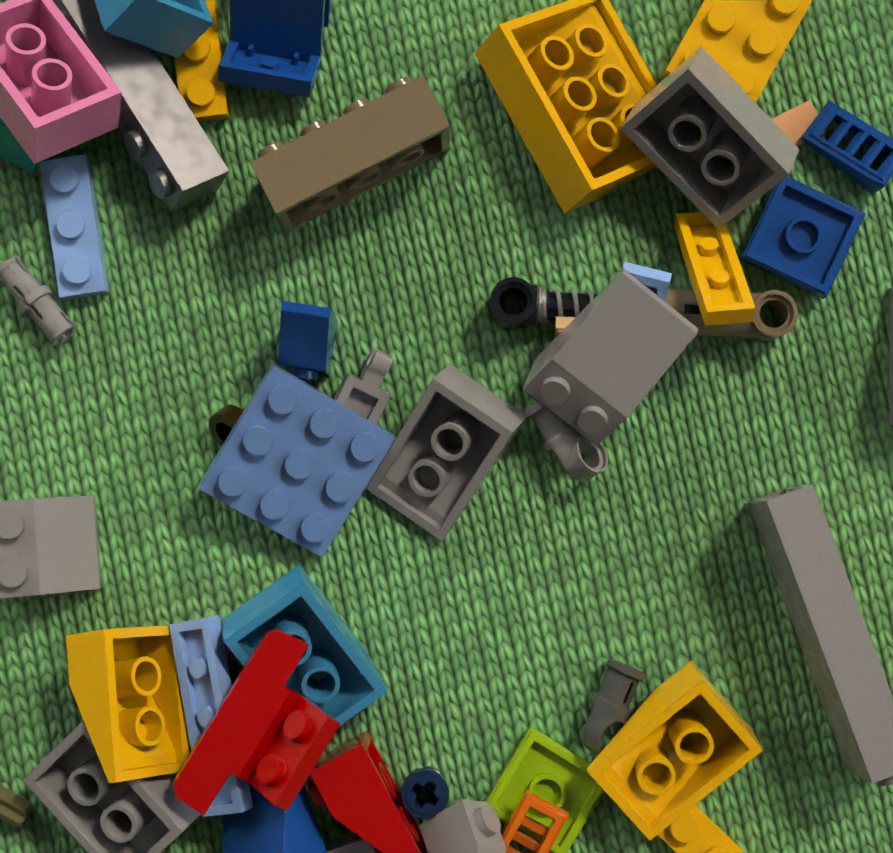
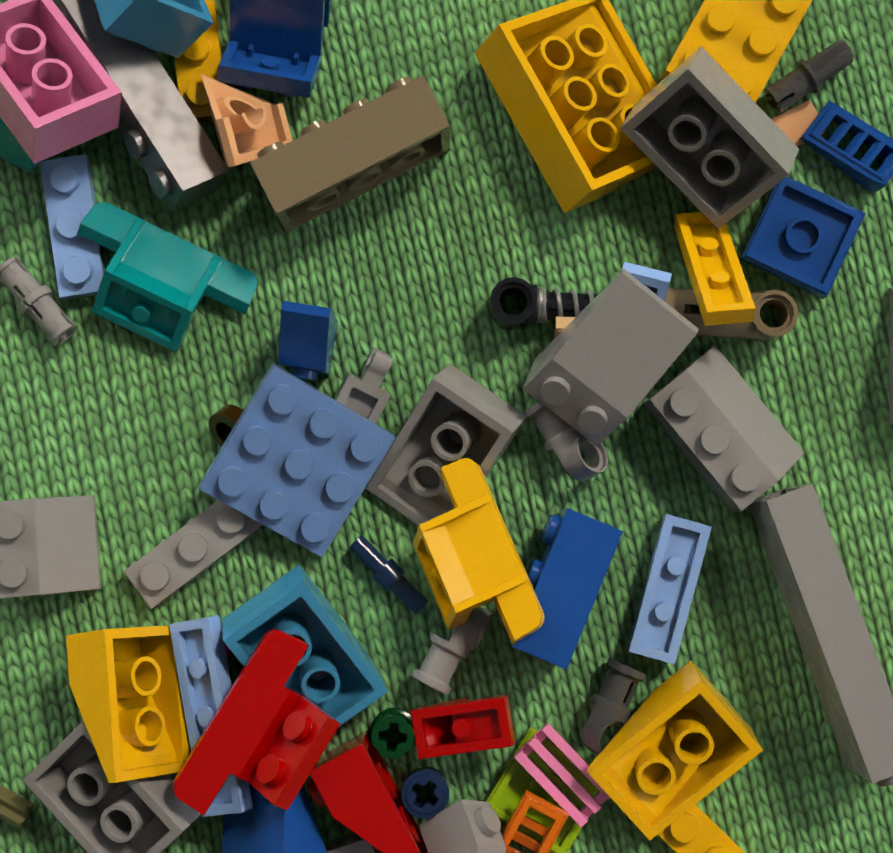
none -> teal plate [77,202,257,353]
none -> light grey plate [124,500,265,609]
none -> light nougat slope [200,74,293,167]
none -> dark blue bar [349,535,428,614]
none -> dark green bush [371,707,415,759]
none -> light grey connector [411,607,493,695]
none -> red slope [411,695,516,759]
none -> yellow plate [413,458,545,645]
none -> blue brick [503,508,623,670]
none -> bright pink tile [513,722,611,827]
none -> light blue plate [627,514,712,665]
none -> light grey slope [643,345,804,512]
none -> dark grey axle [763,40,854,114]

